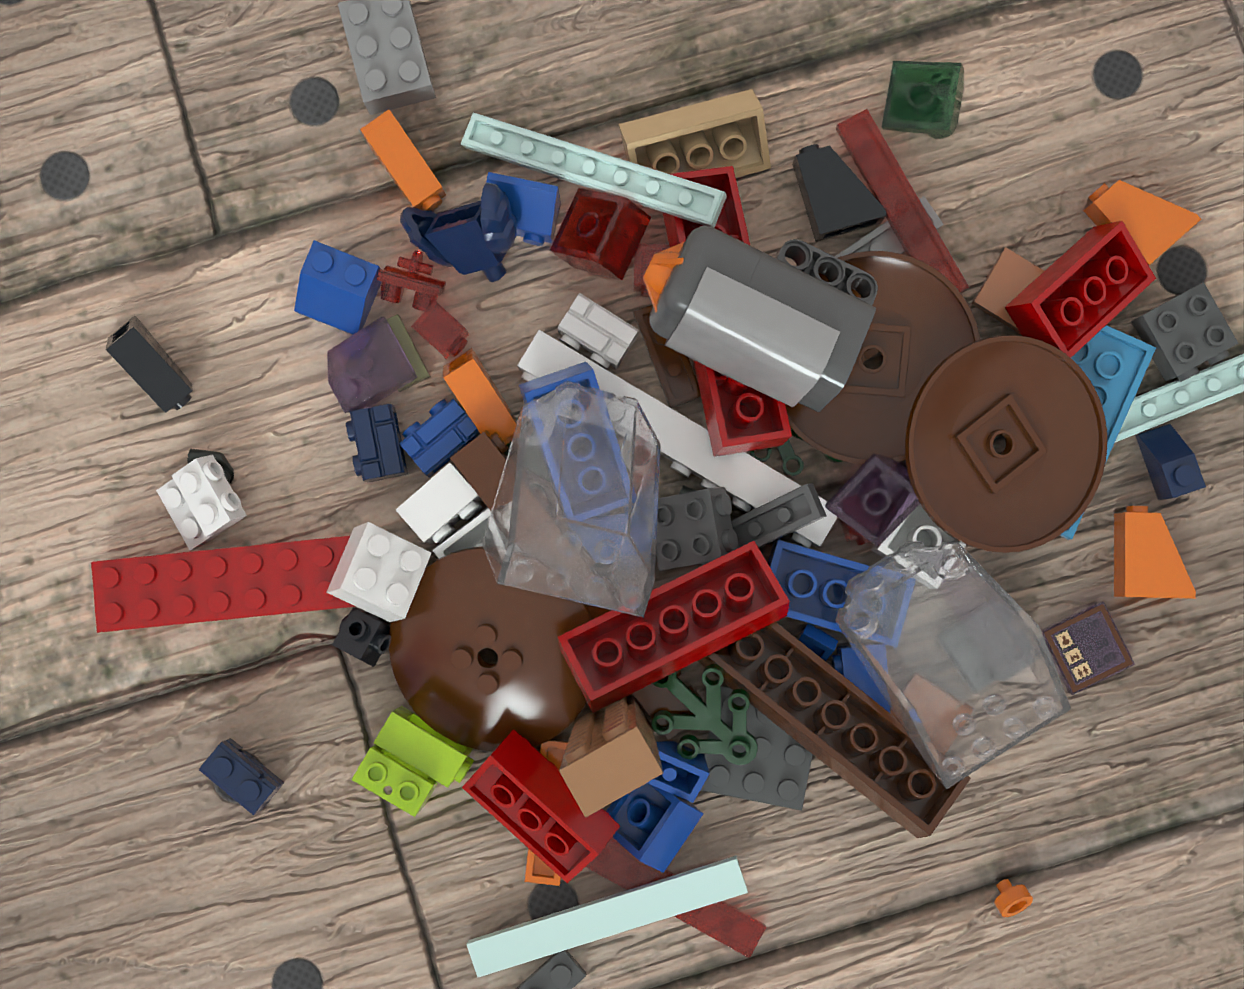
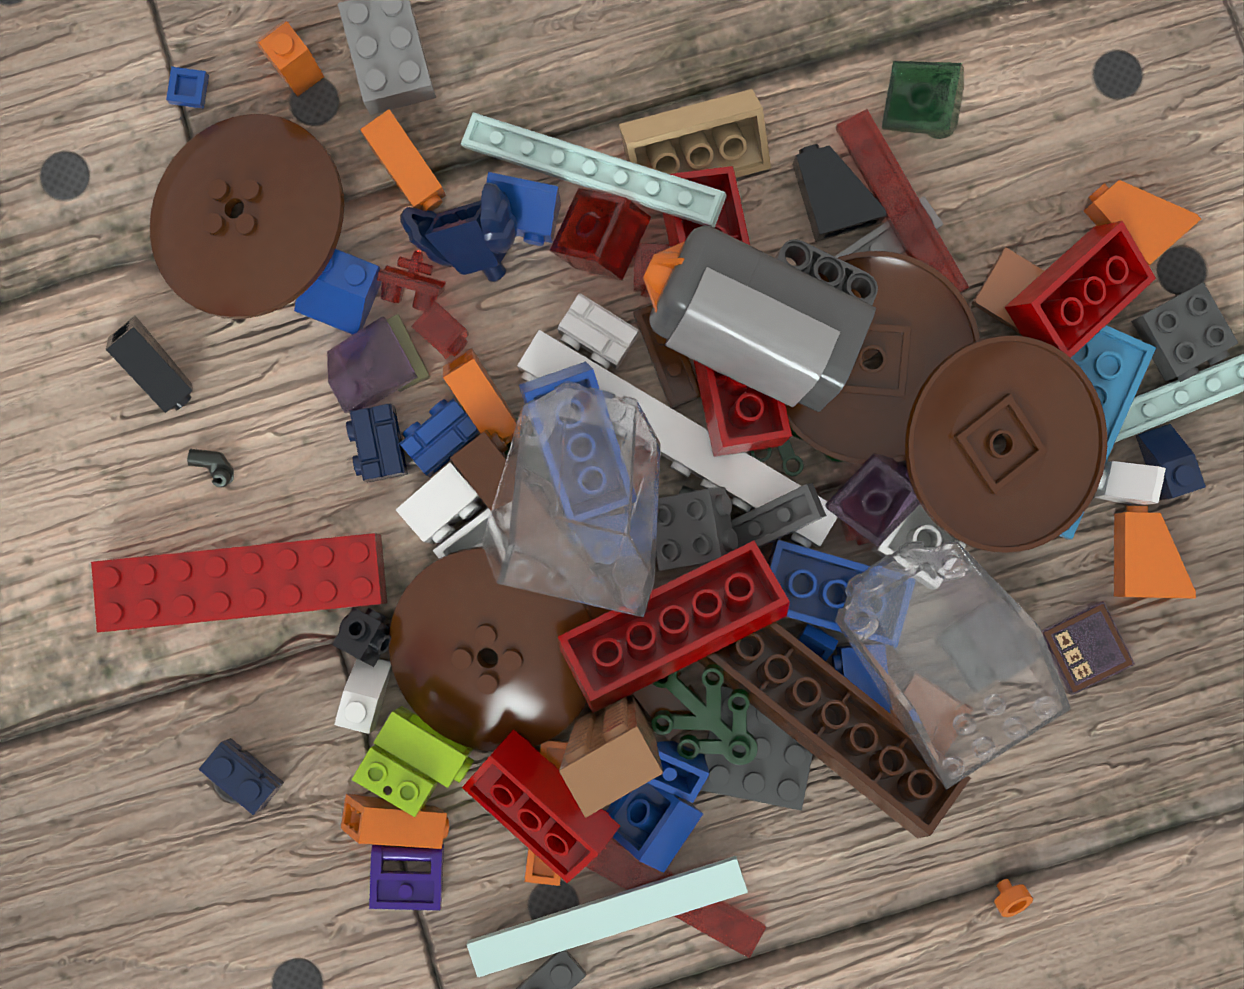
white plate [156,455,247,551] -> none
white brick [326,522,431,622] -> none
none -> reddish brown dish [150,114,344,319]
none -> blue plate [166,66,209,109]
none -> orange slope [255,21,325,97]
none -> white slope [334,659,392,734]
none -> orange slope [341,794,449,849]
none -> dark purple plate [369,844,444,911]
none -> white slope [1094,461,1166,506]

